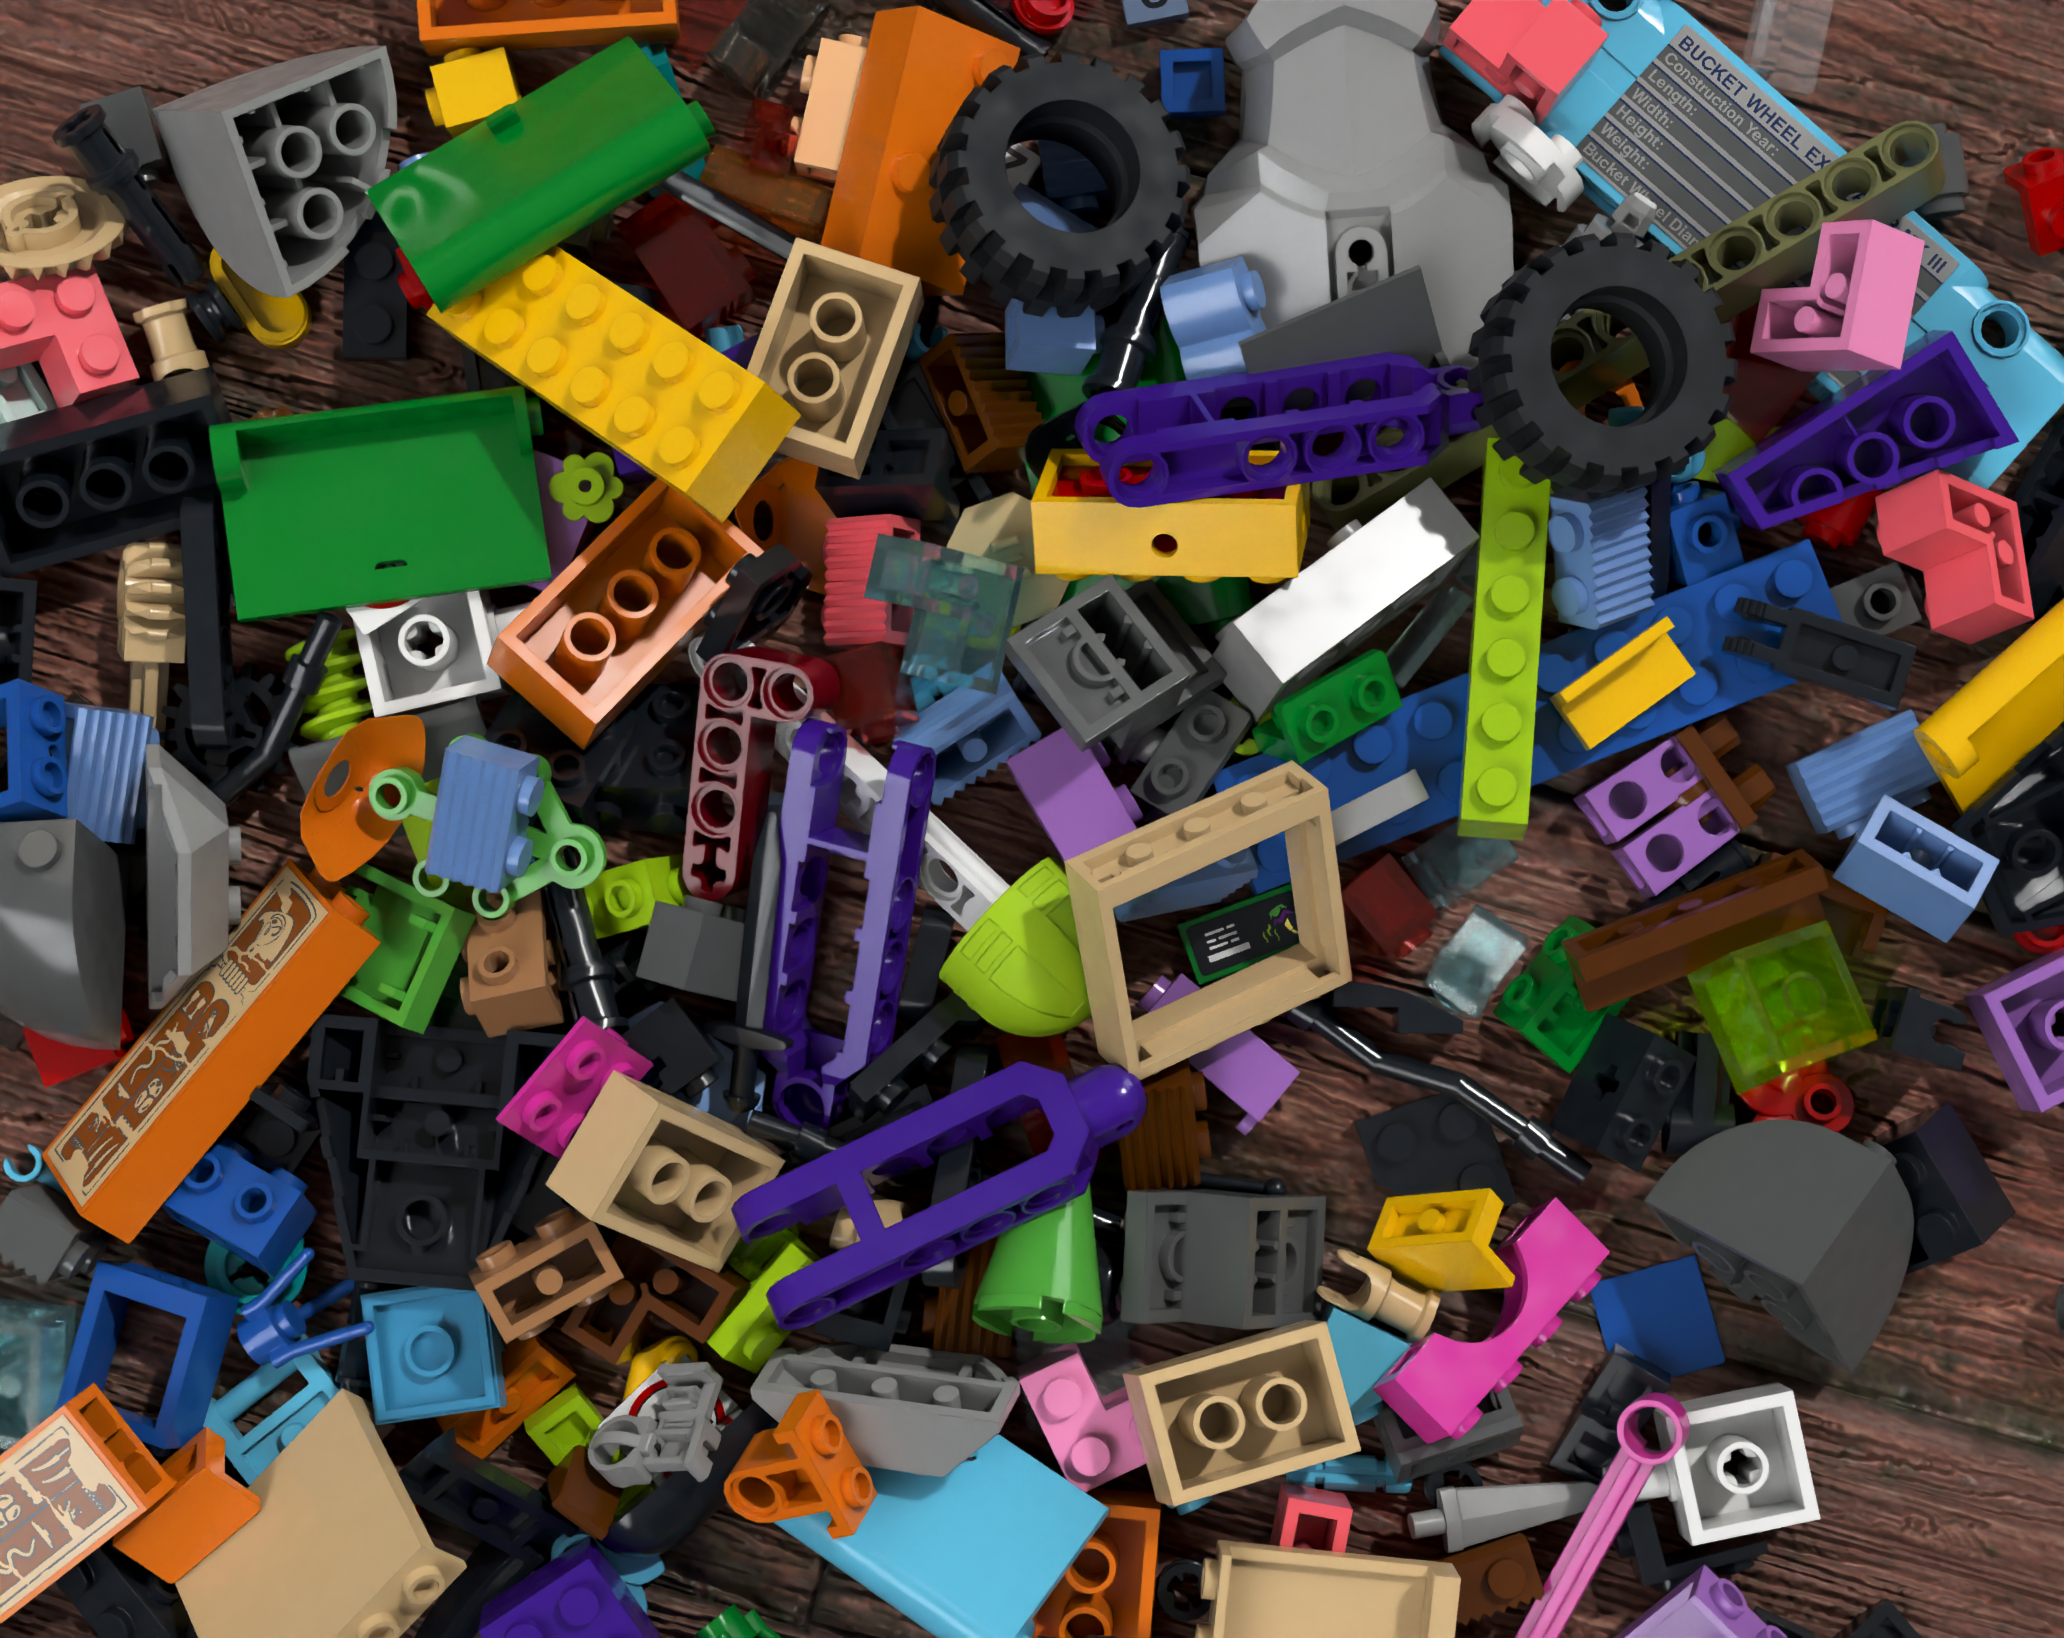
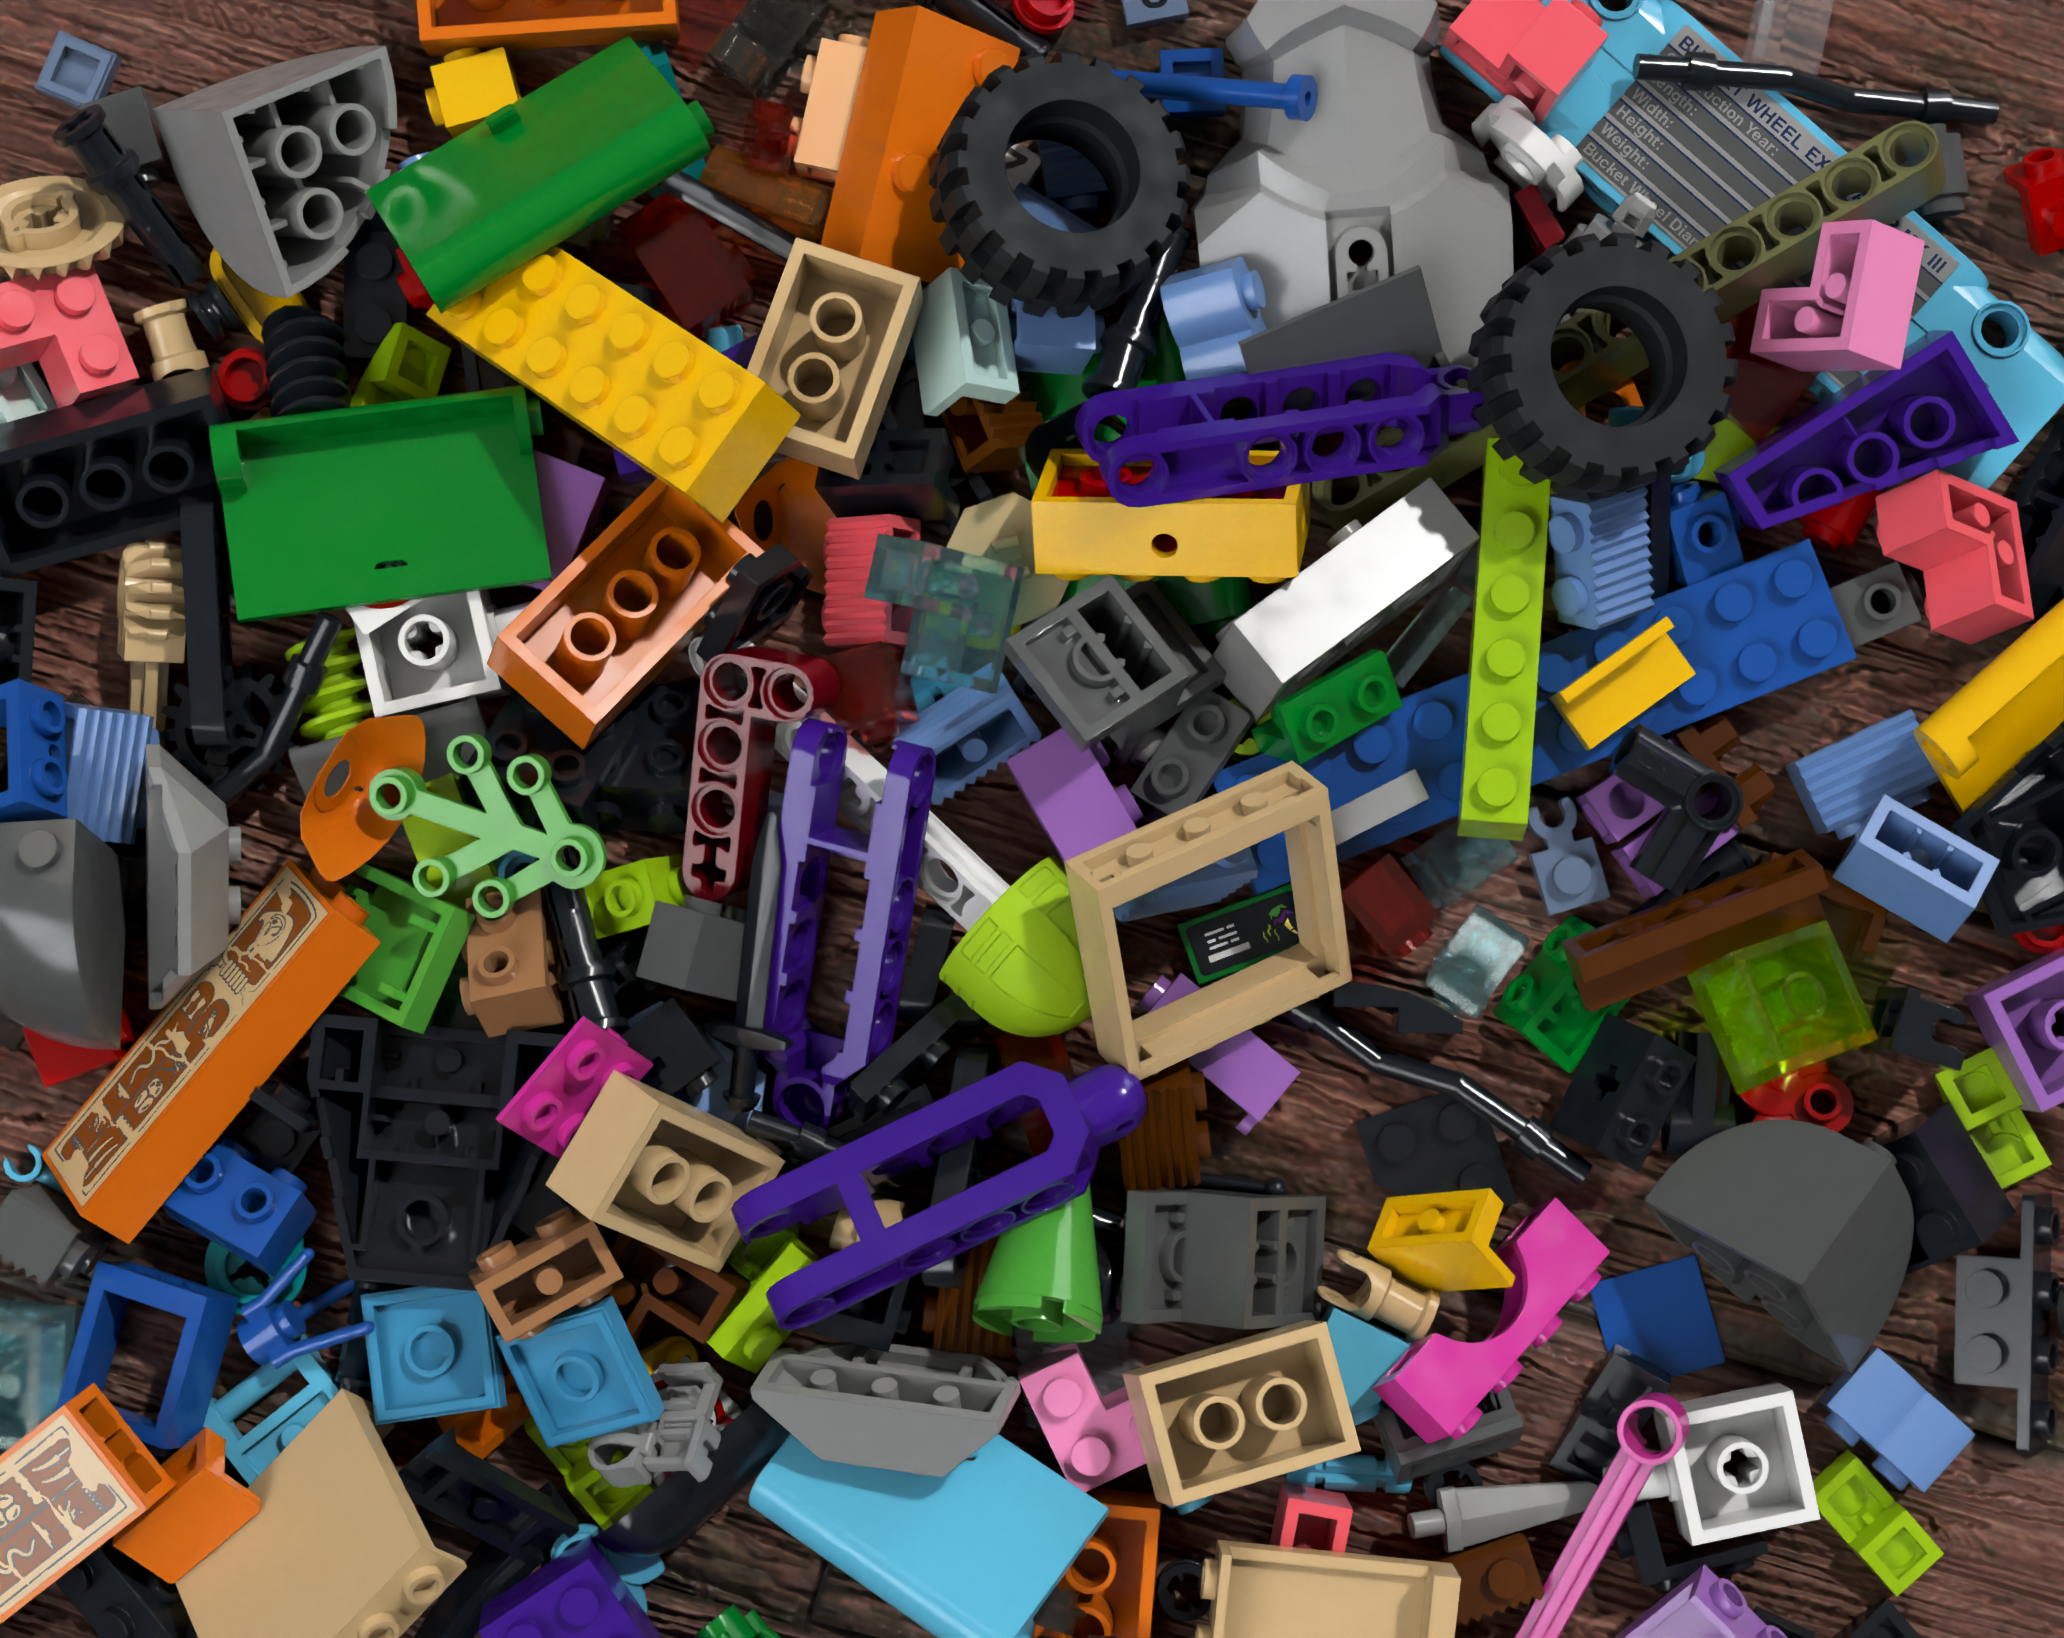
medium blue brick [425,735,544,893] -> none
reddish brown slope [547,1445,624,1541] -> none
lime plant [548,452,624,524] -> none
orange pin [724,1389,878,1539] -> none
black hinge [1721,597,1917,711] -> none
none -> sand blue tile [34,30,122,110]
none -> red plate [217,348,271,412]
none -> black piece [261,306,352,417]
none -> lime slope [350,322,452,407]
none -> dark azure tile [494,1296,666,1449]
none -> light aqua panel [912,267,1020,417]
none -> clear smoke plate [1033,1586,1086,1635]
none -> blue bar [1111,69,1318,122]
none -> dark red tile [1510,184,1566,258]
none -> sand blue plate [1527,797,1611,916]
none -> black piece [1608,723,1743,897]
none -> black bar [1632,51,1999,125]
none -> lime slope [1813,1449,1944,1597]
none -> medium blue brick [1818,1345,1975,1493]
none -> lime slope [1933,1047,2052,1191]
none -> black bracket [1954,1192,2061,1454]

